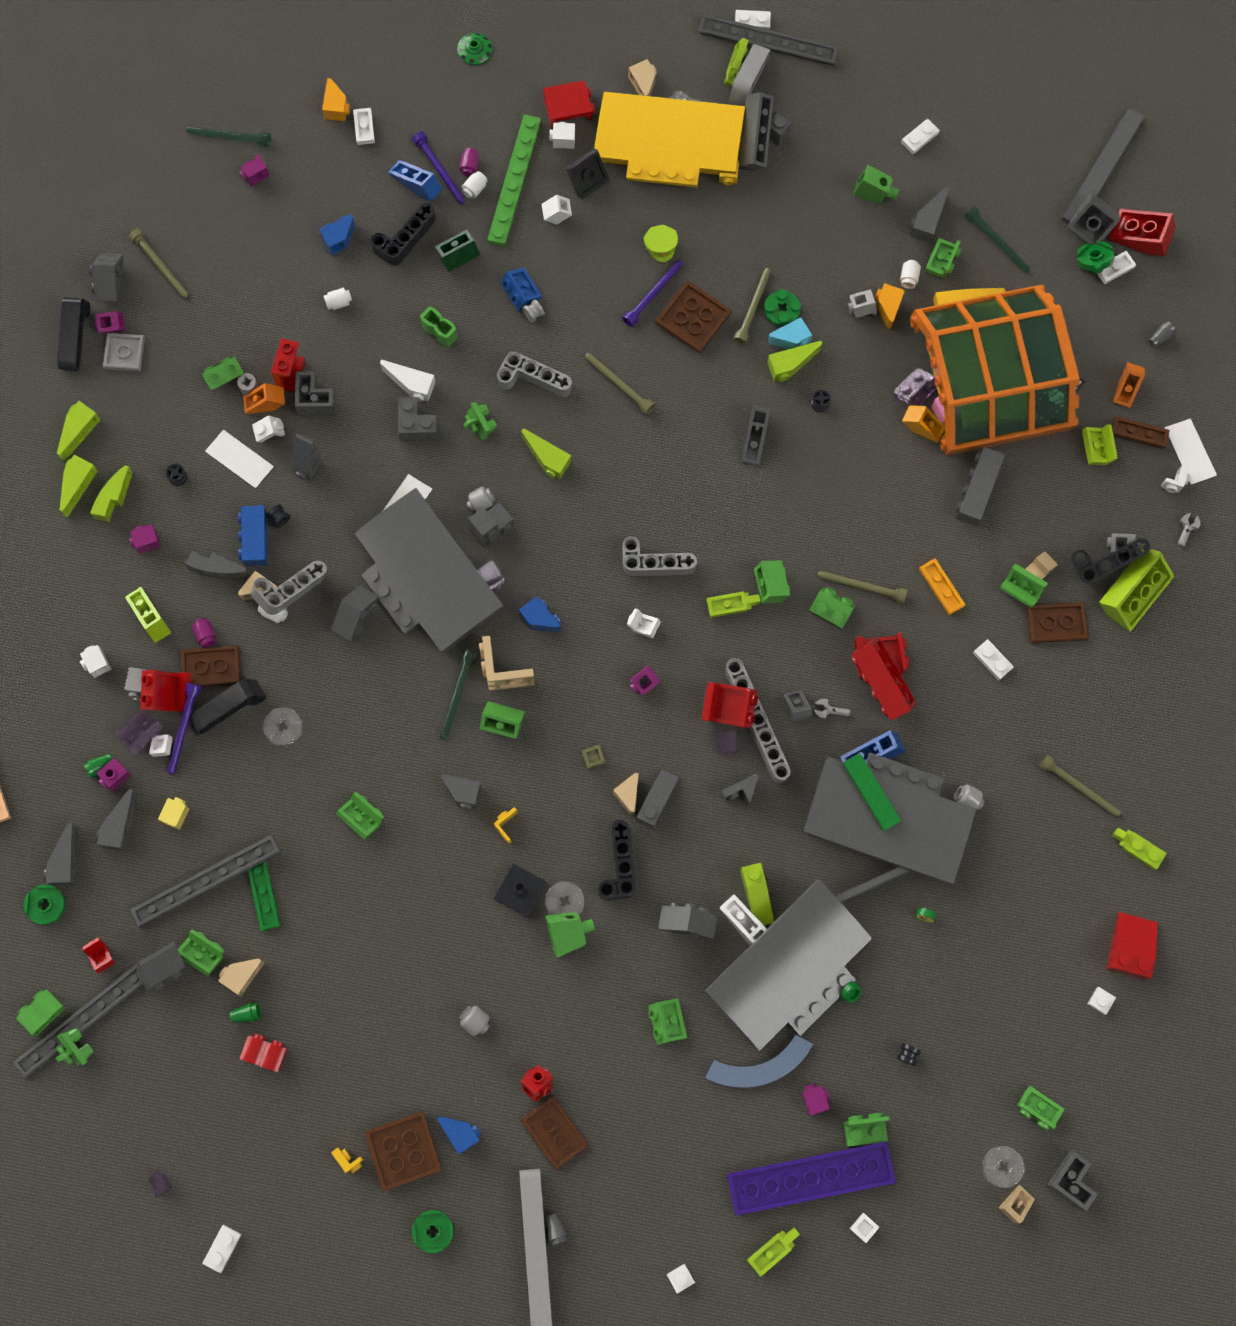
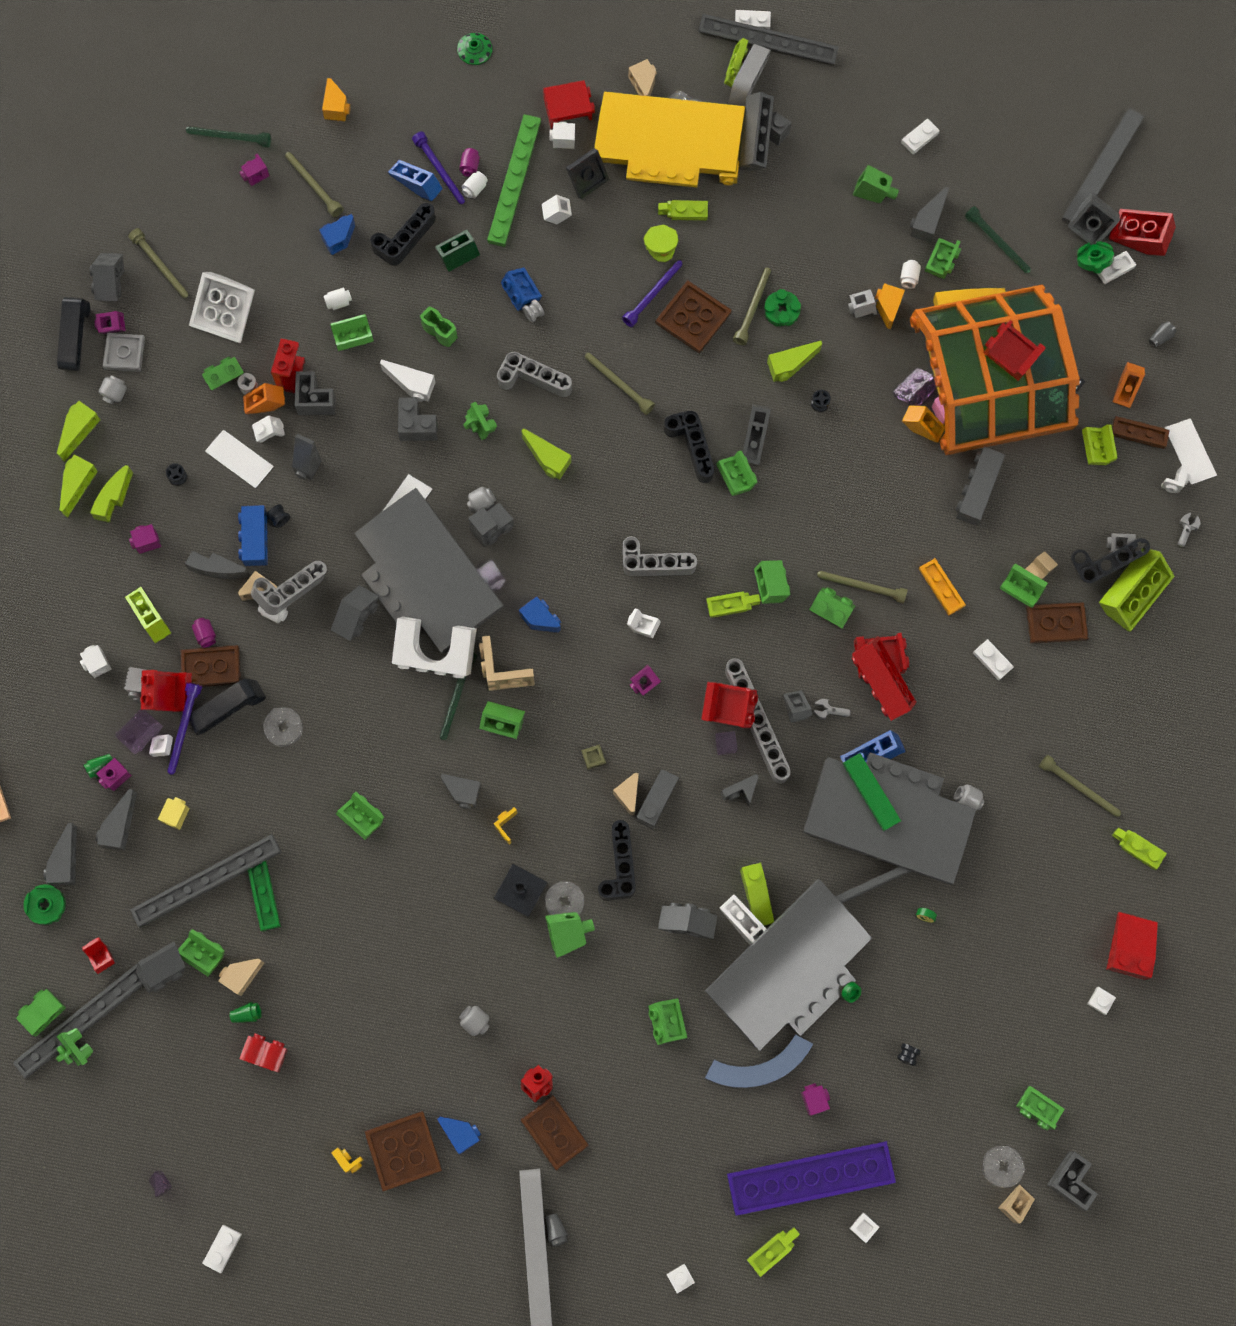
white plate [353,108,375,145] -> none
green plate [412,1210,454,1253] -> none
medium azure slope [768,318,812,349] -> none
bright green bracket [843,1113,890,1147] -> none
none -> light grey head [99,375,127,404]
none -> white slope [189,272,255,343]
none -> olive piece [285,152,344,217]
none -> bright green bracket [330,314,374,351]
none -> white arch [392,617,477,678]
none -> lime hinge [658,200,708,221]
none -> black beam [664,410,714,483]
none -> bright green bracket [716,451,757,496]
none -> red panel [983,320,1046,381]

